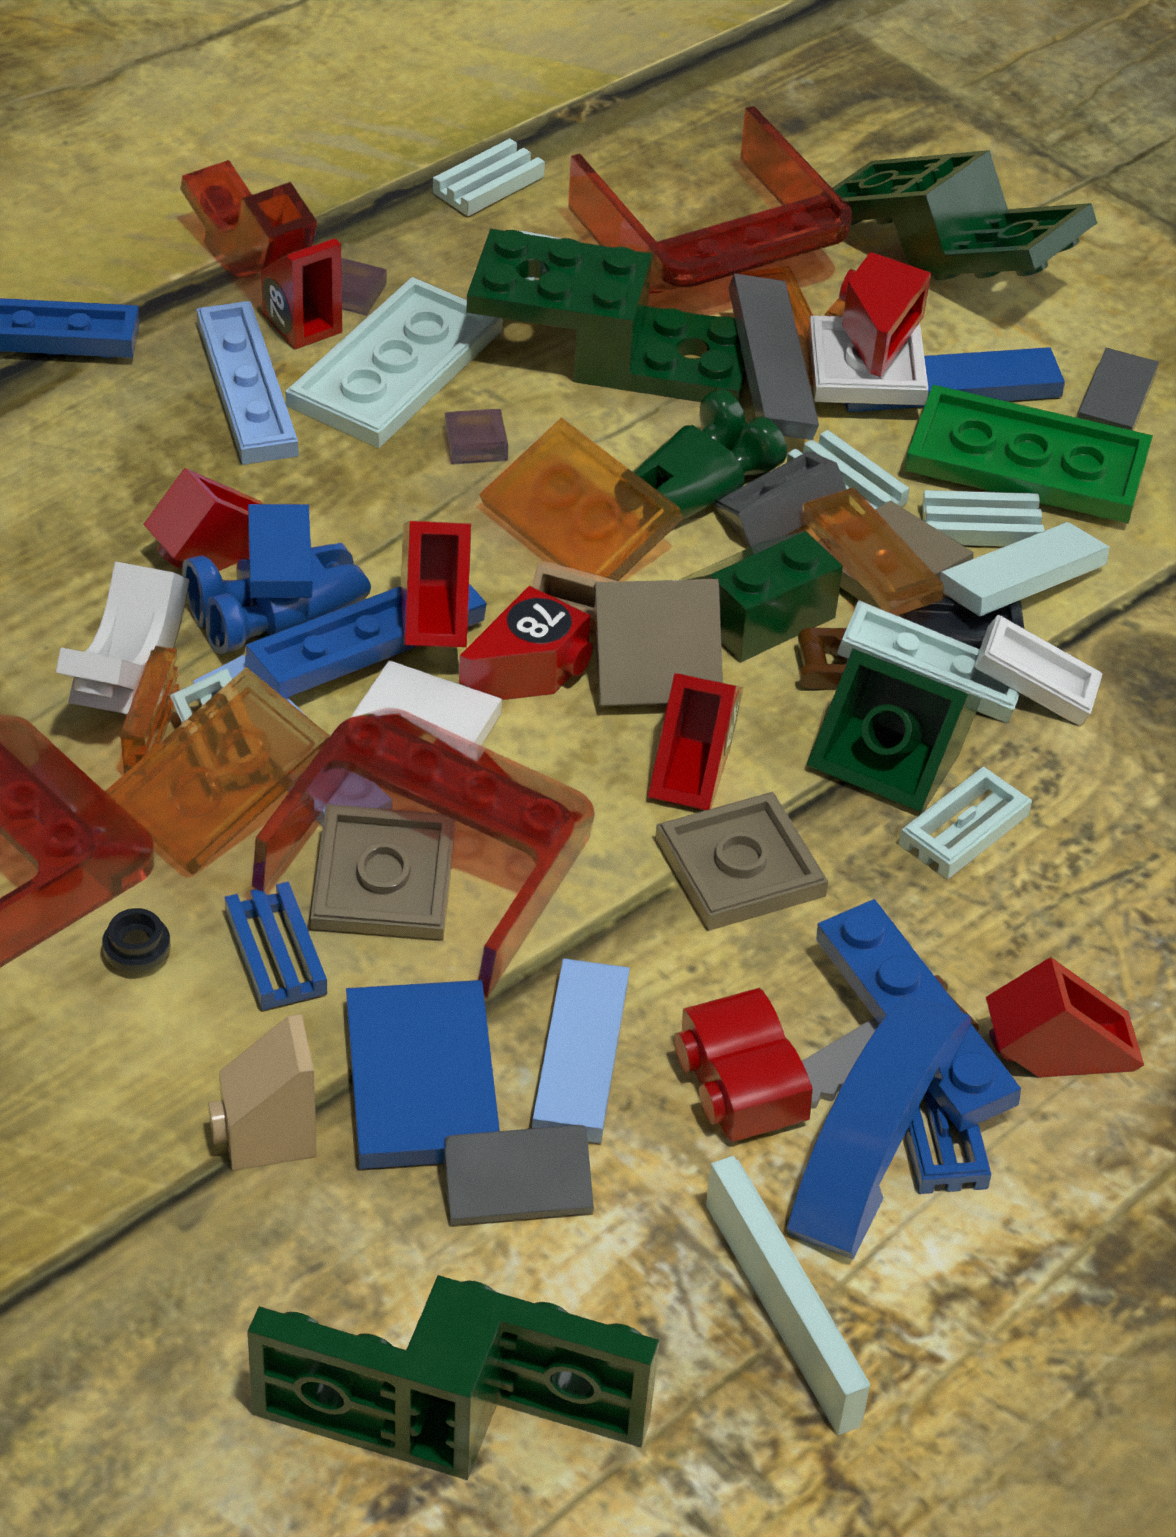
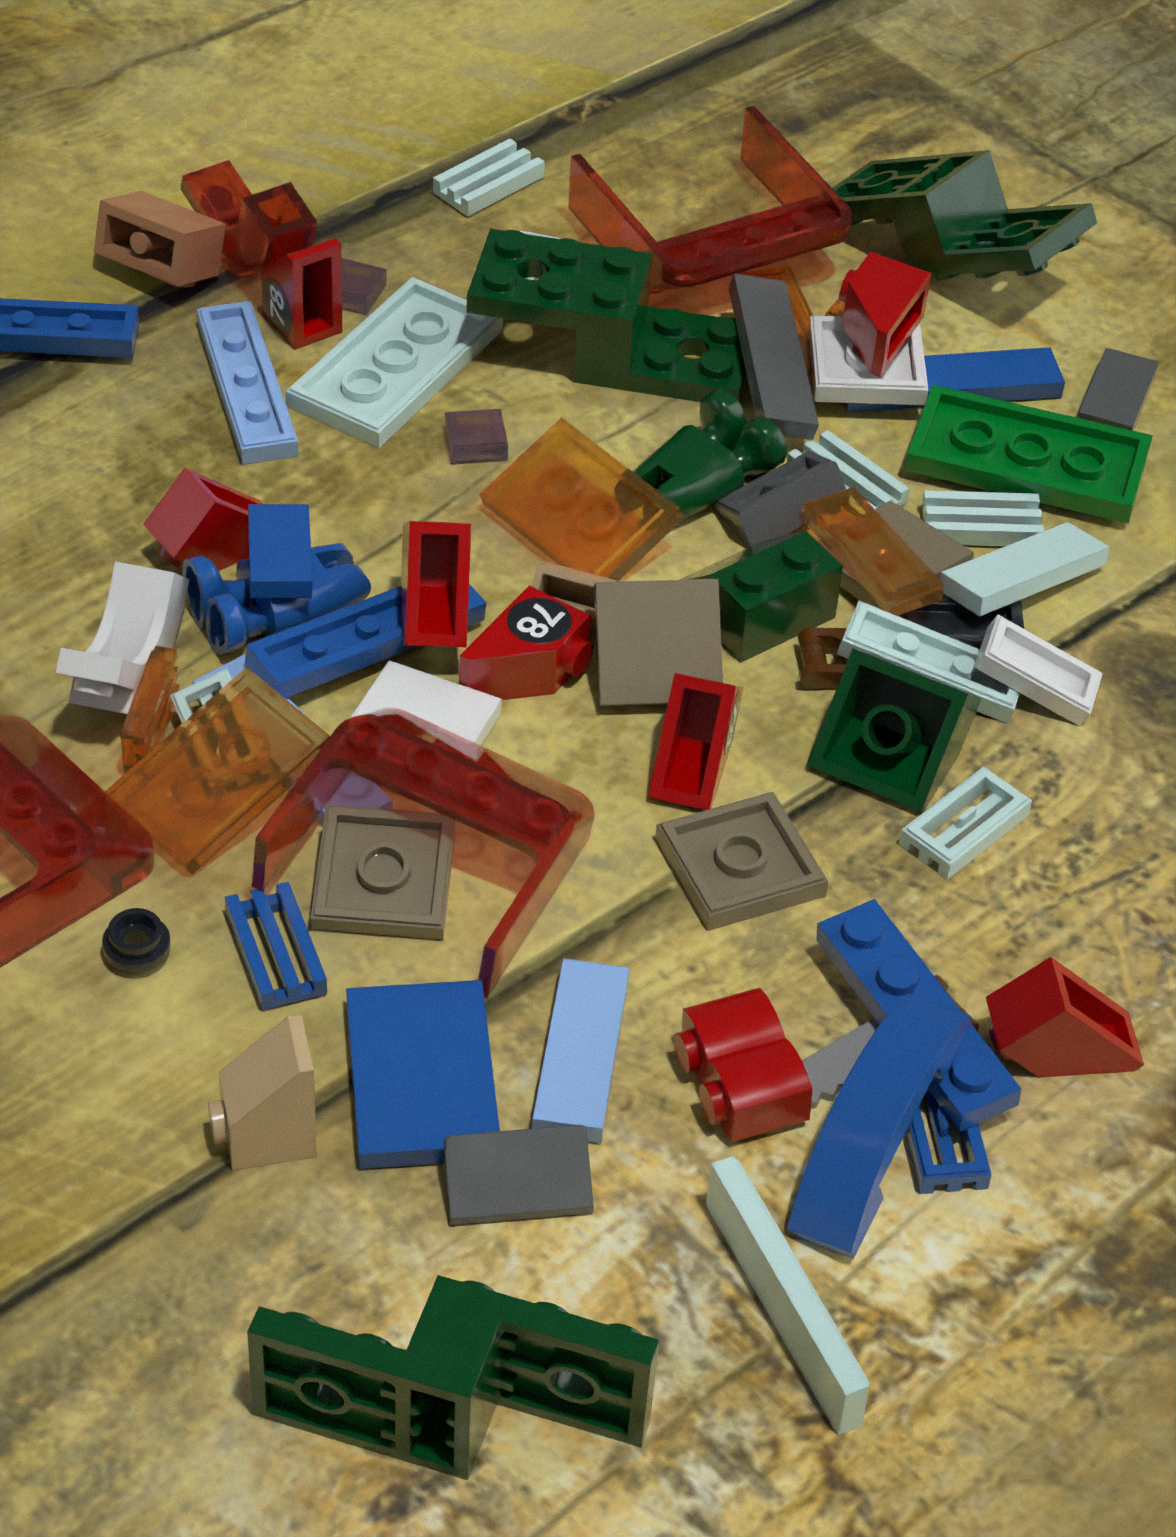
none -> nougat brick [94,191,226,288]

